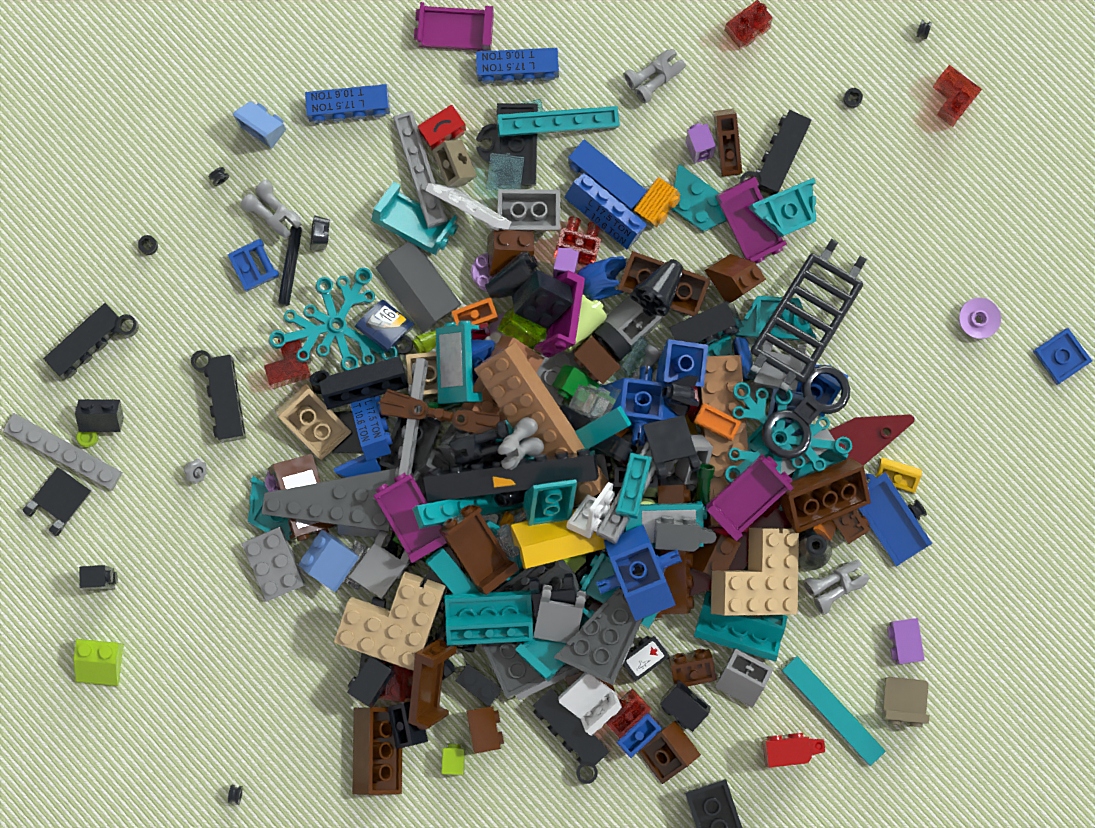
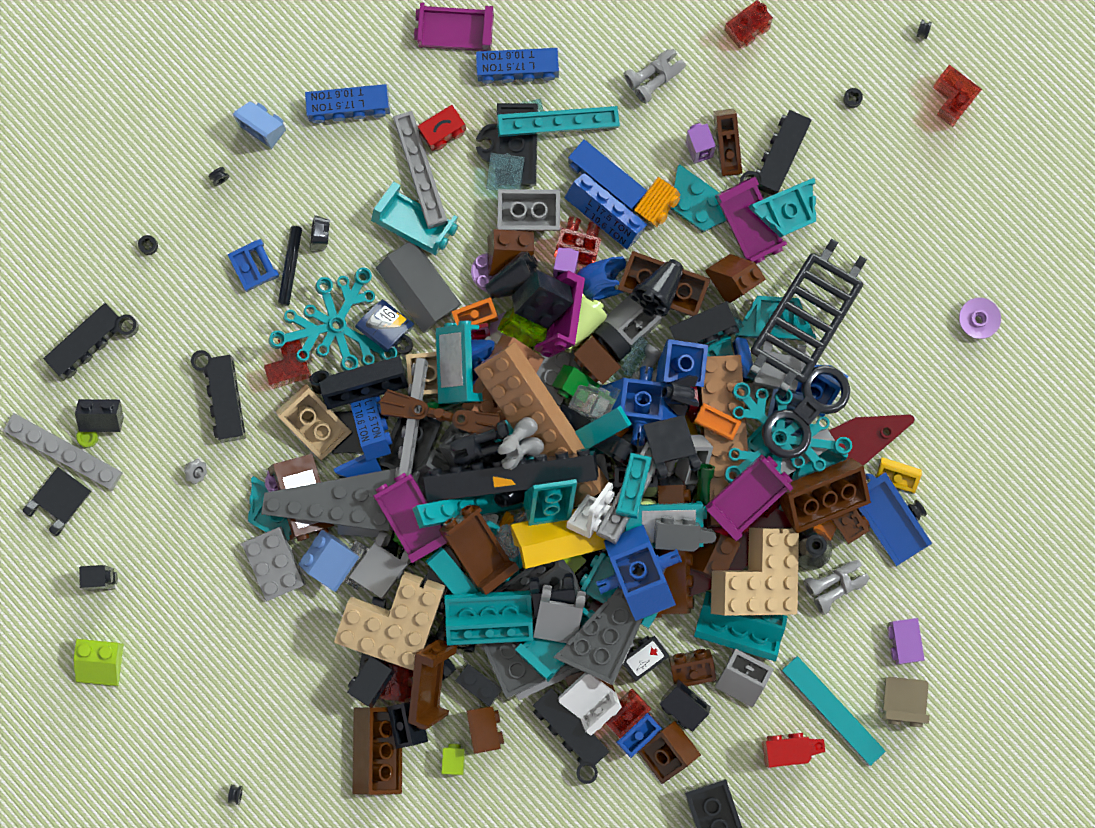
light grey piece [240,179,302,238] -> none
lime cone [412,330,436,353] -> none
white wing [425,183,511,231] -> none
dark tan brick [432,140,477,187] -> none
blue tile [1033,328,1092,385] -> none

